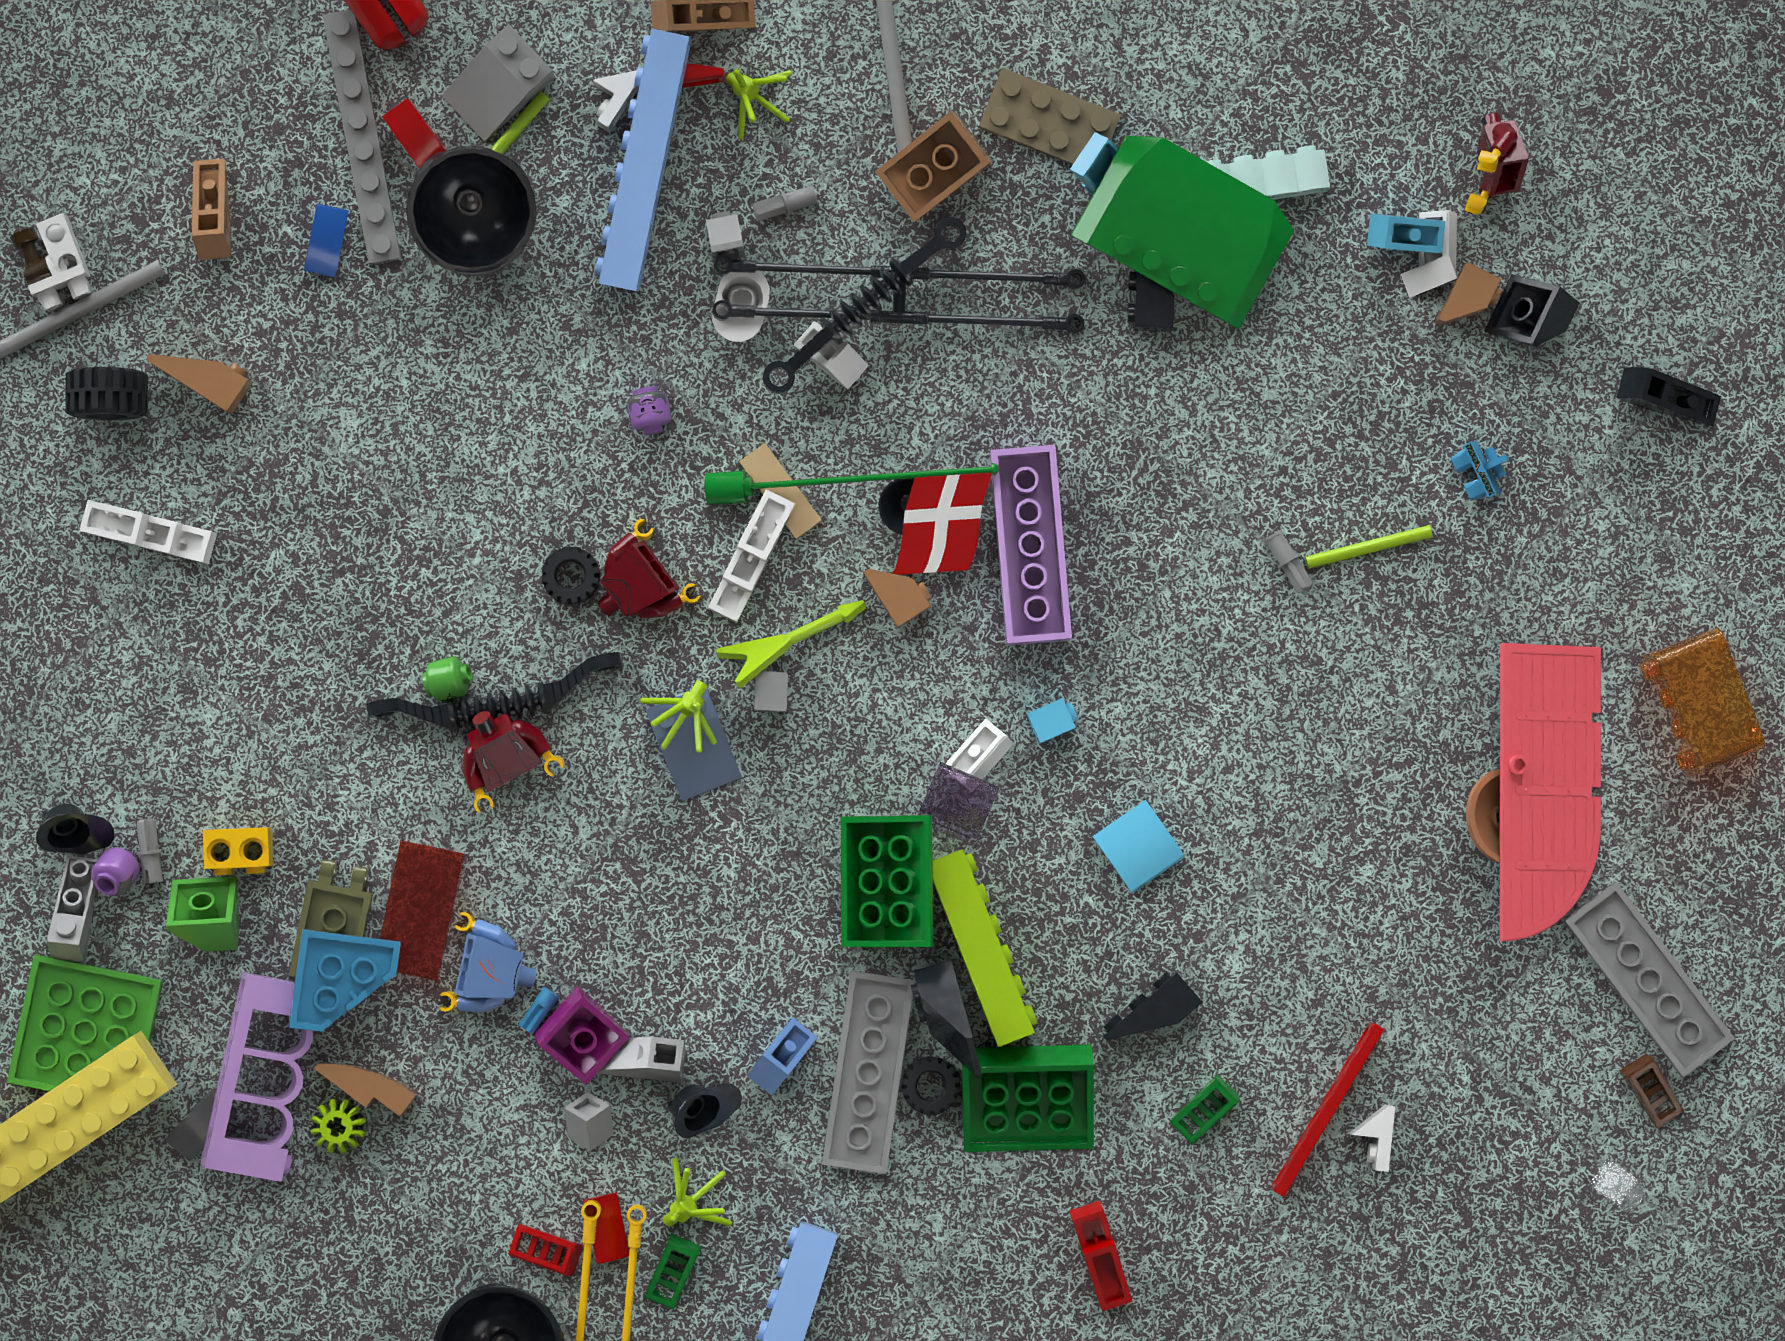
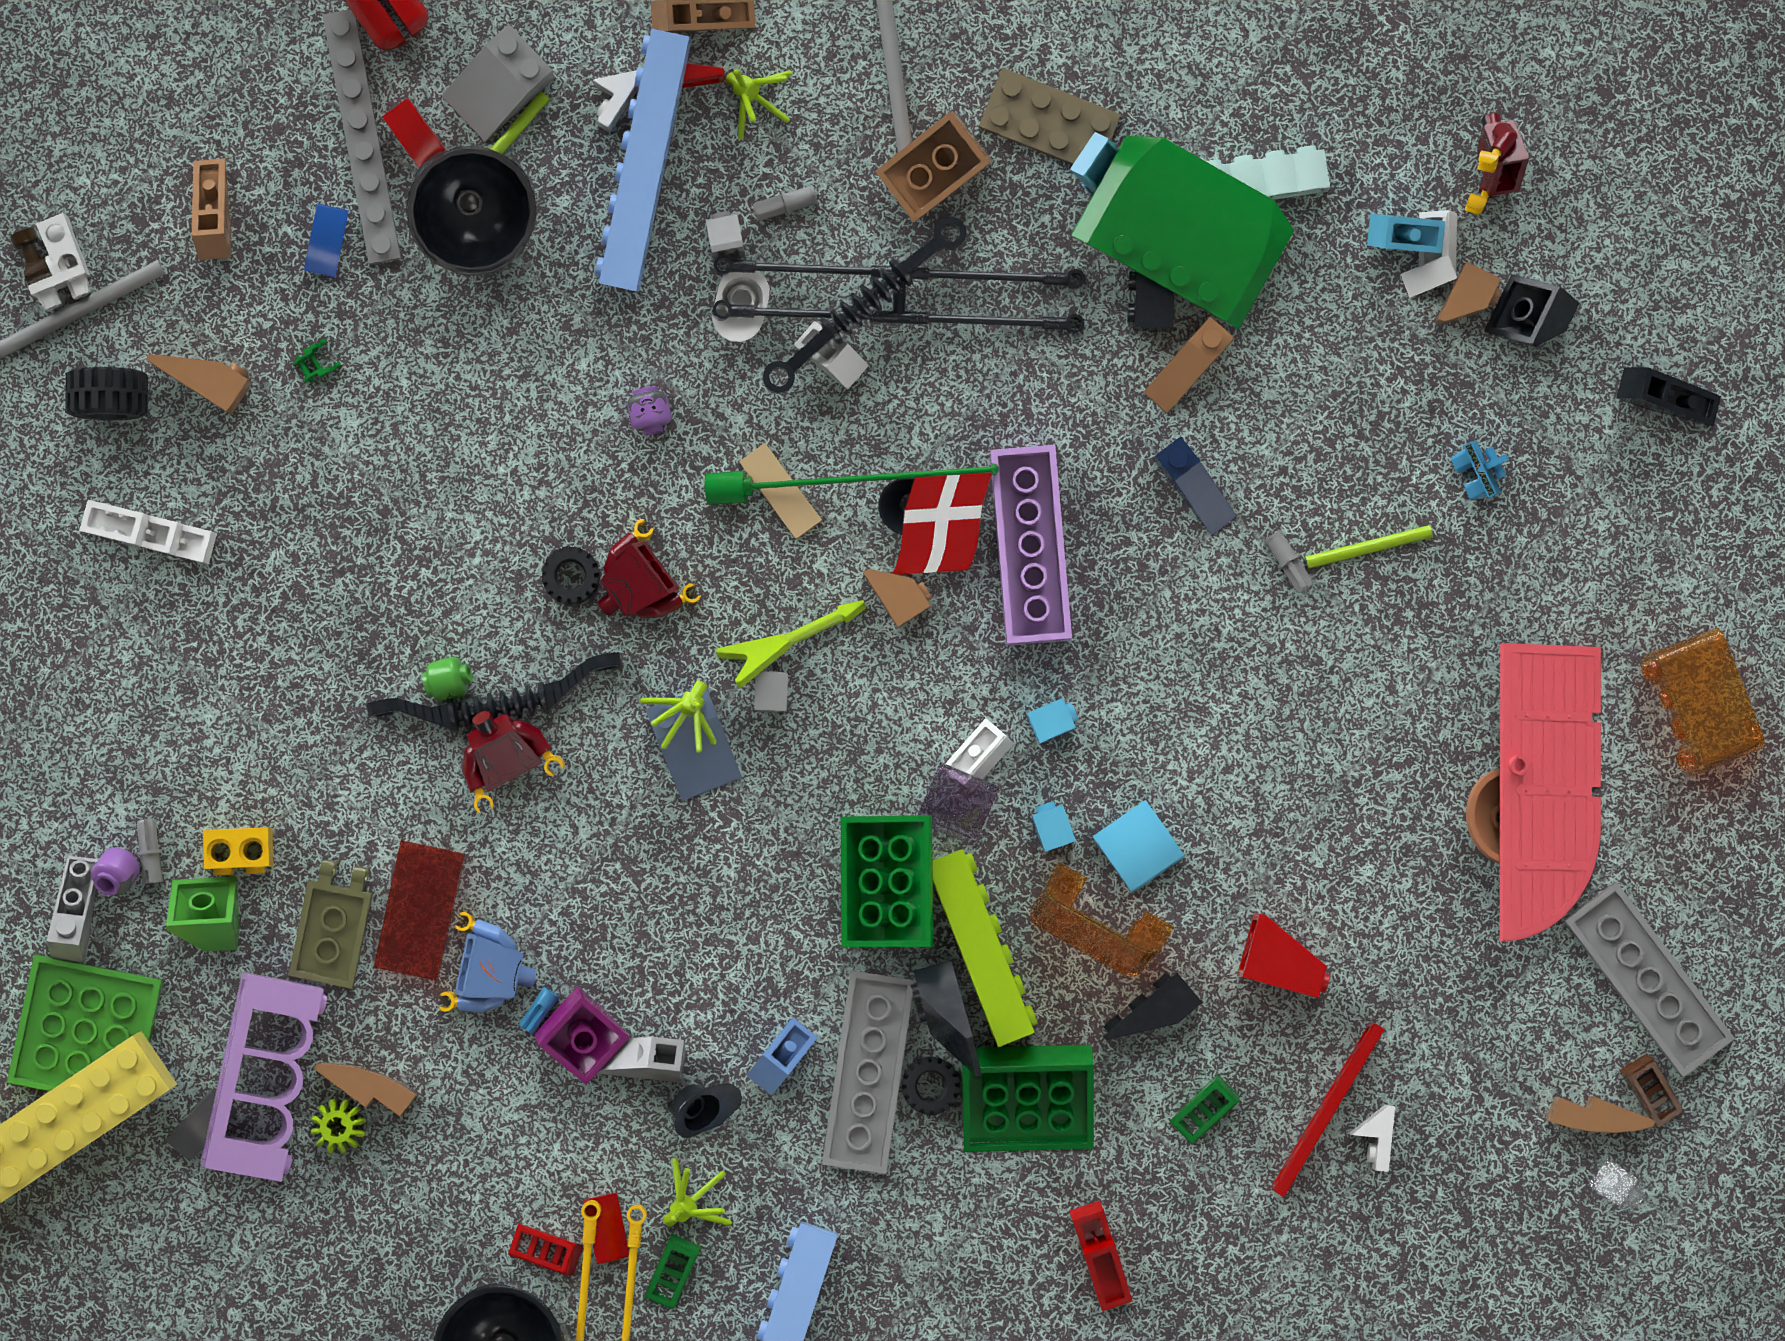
black piece [36,803,114,855] -> none
dark azure plate [288,929,401,1032] -> none
light grey panel [564,1092,614,1151] -> none
white slope [708,489,795,623] -> none
none -> green piece [292,338,342,383]
none -> clear orange windscreen [1030,862,1174,977]
none -> medium azure brick [1031,801,1076,852]
none -> medium nougat slope [1143,316,1234,413]
none -> dark blue slope [1153,436,1237,536]
none -> red slope [1237,913,1330,998]
none -> medium nougat slope [1546,1096,1656,1133]

